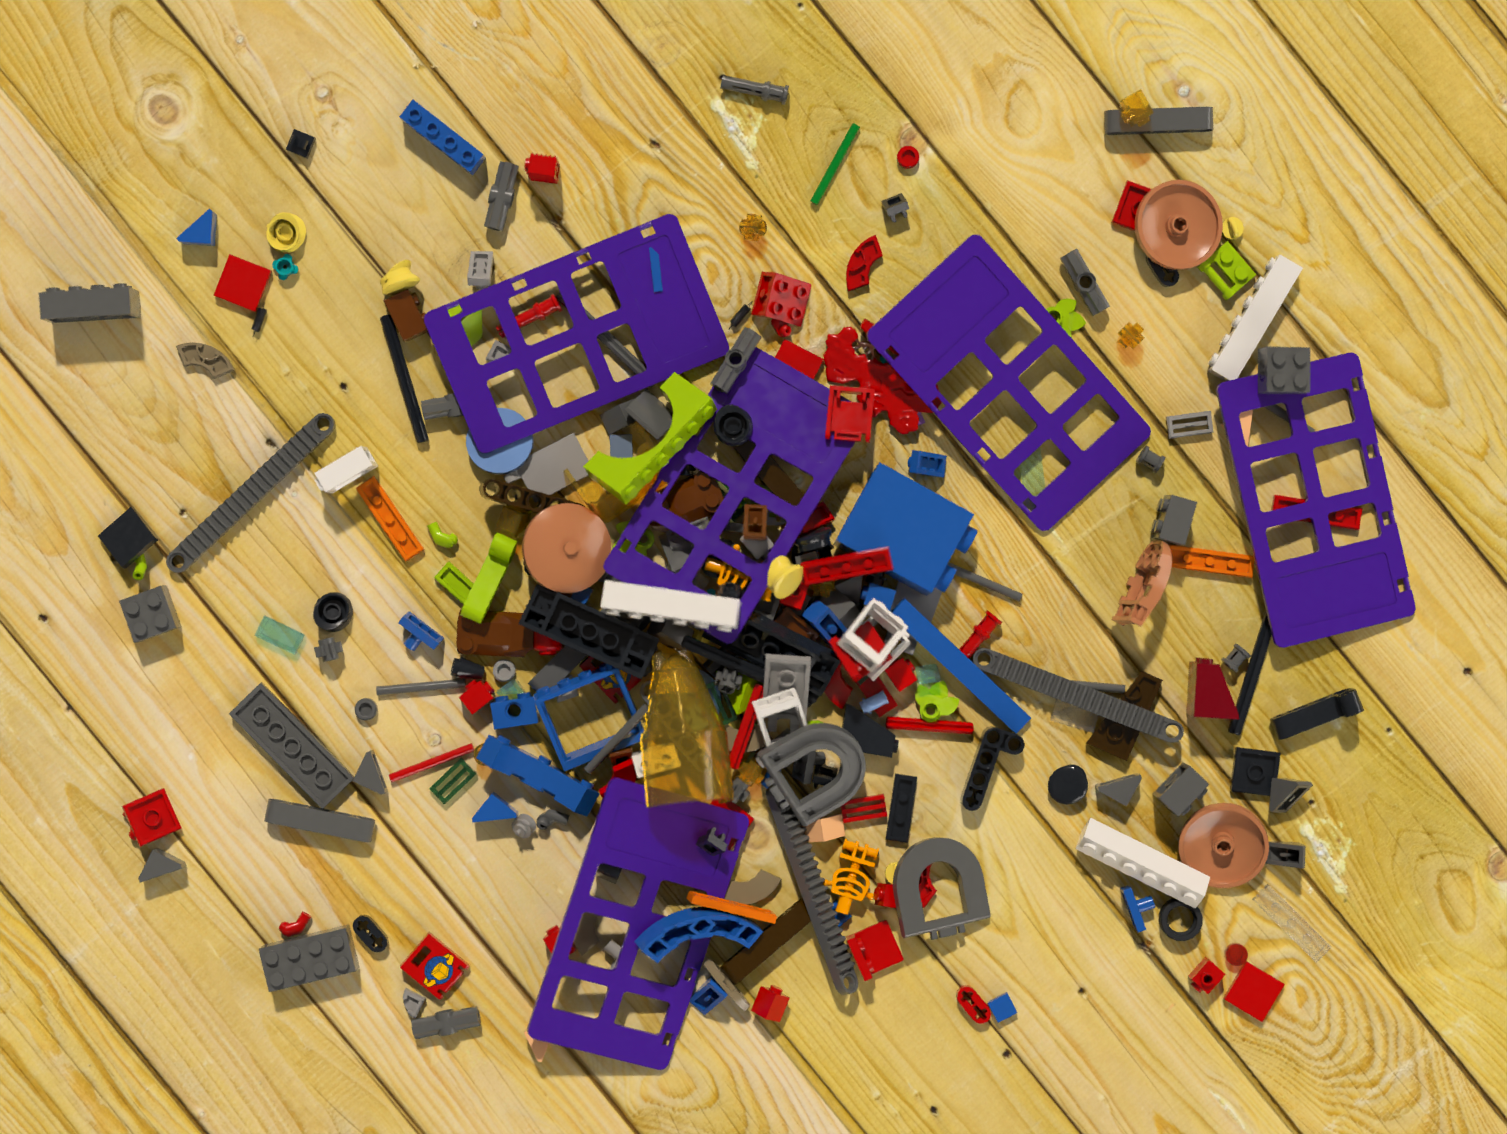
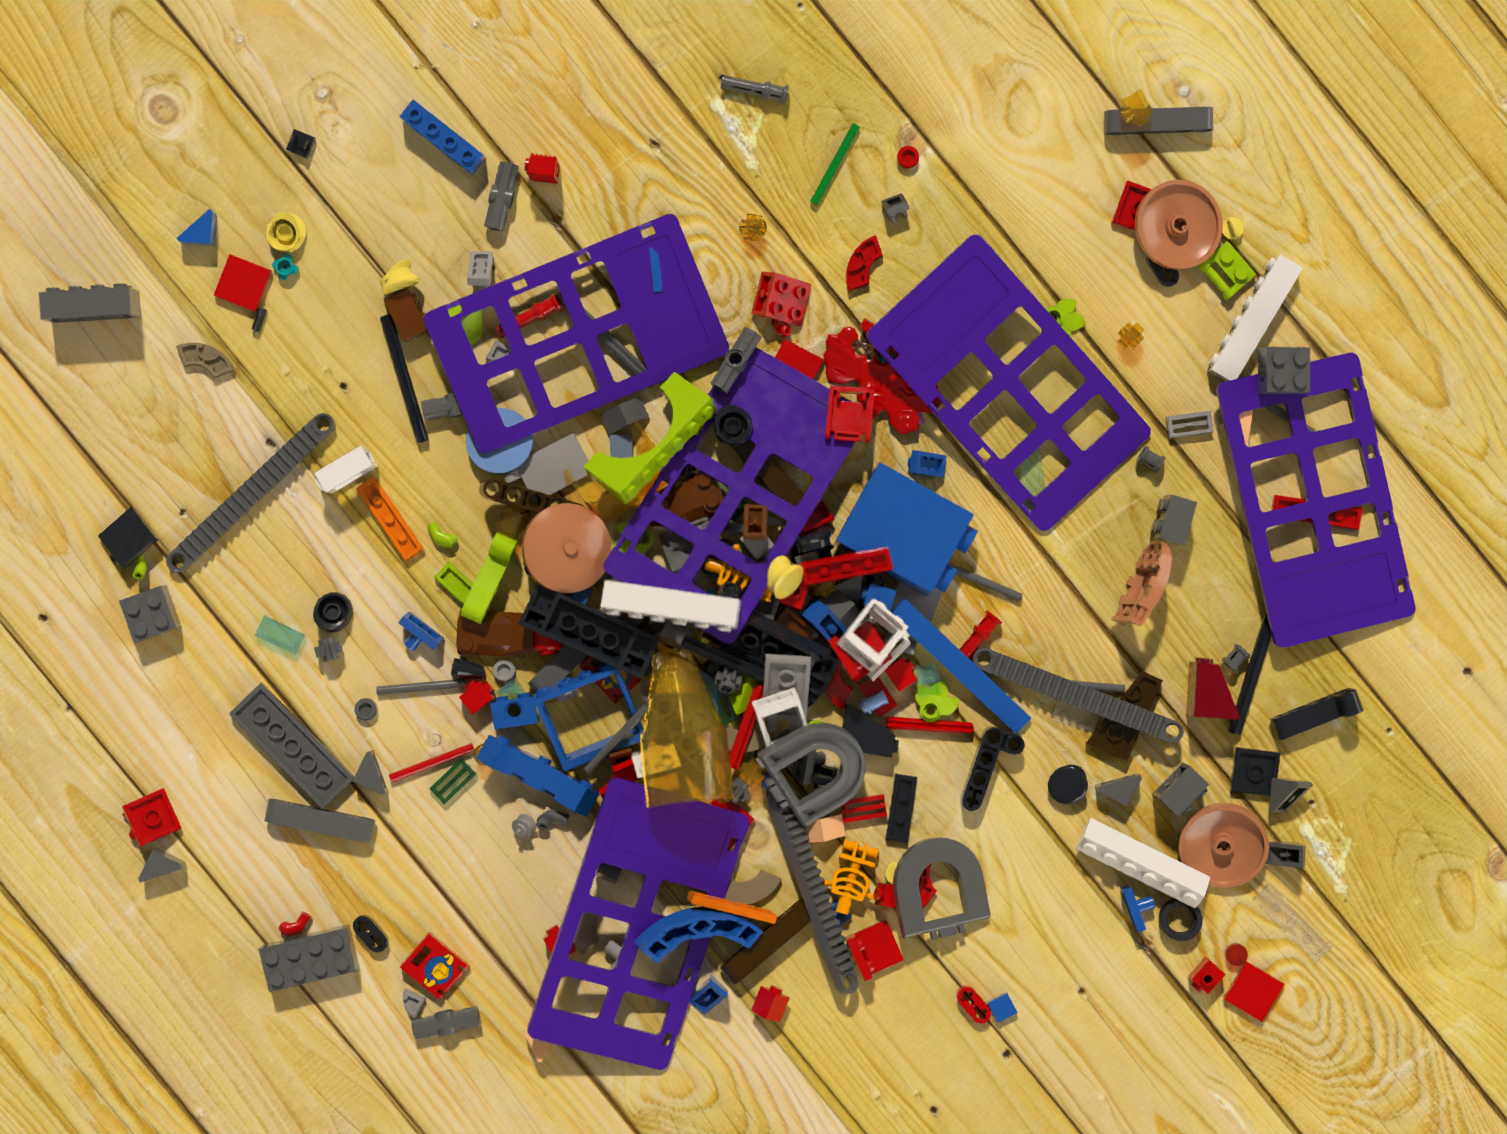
blue slope [472,792,519,823] -> none
dark grey slope [625,389,673,440] -> none
black tile [696,827,728,856] -> none
dark tan tile [704,959,750,1011] -> none
black piece [728,301,753,330] -> none
dark grey piece [1060,249,1110,316] -> none
orange tile [1168,544,1255,578] -> none

